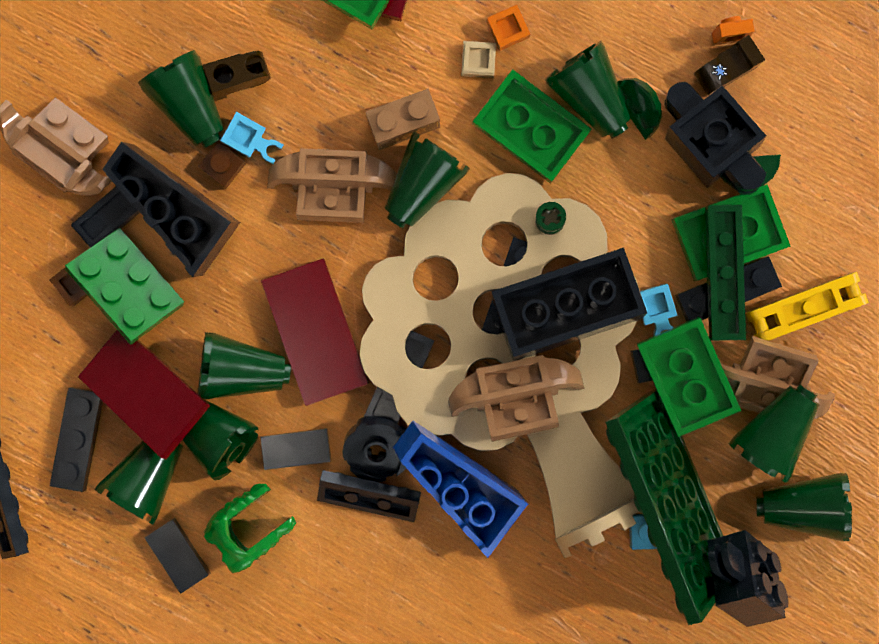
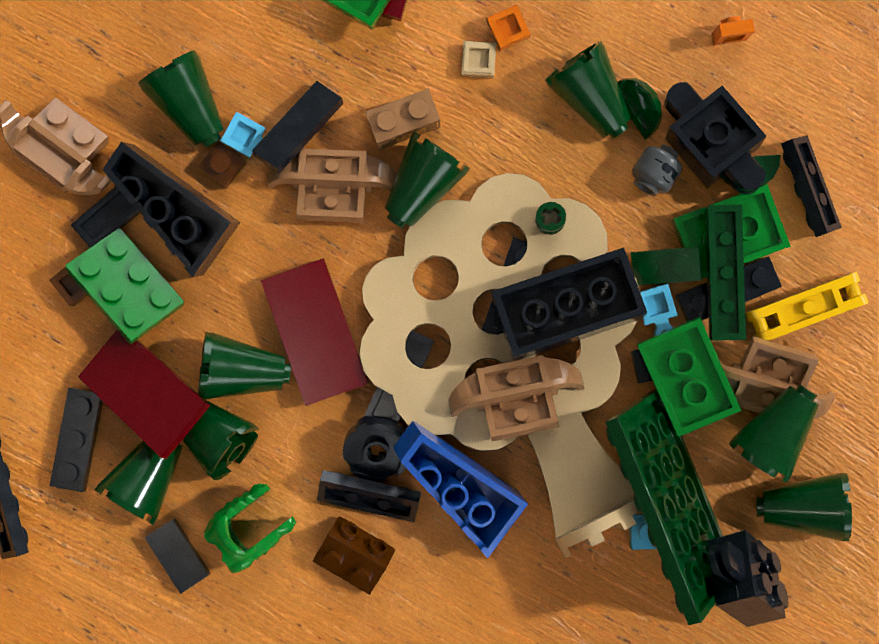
dark brown leg [203,51,271,101] -> none
black tile [260,428,331,470] -> none
green plate [472,69,592,184] -> none
dark brown leg [694,35,765,96] -> none
none -> black tile [252,81,343,174]
none -> reddish brown bracket [313,517,395,595]
none -> dark green plate [631,246,702,285]
none -> dark grey head [632,145,682,196]
none -> black plate [781,135,842,237]

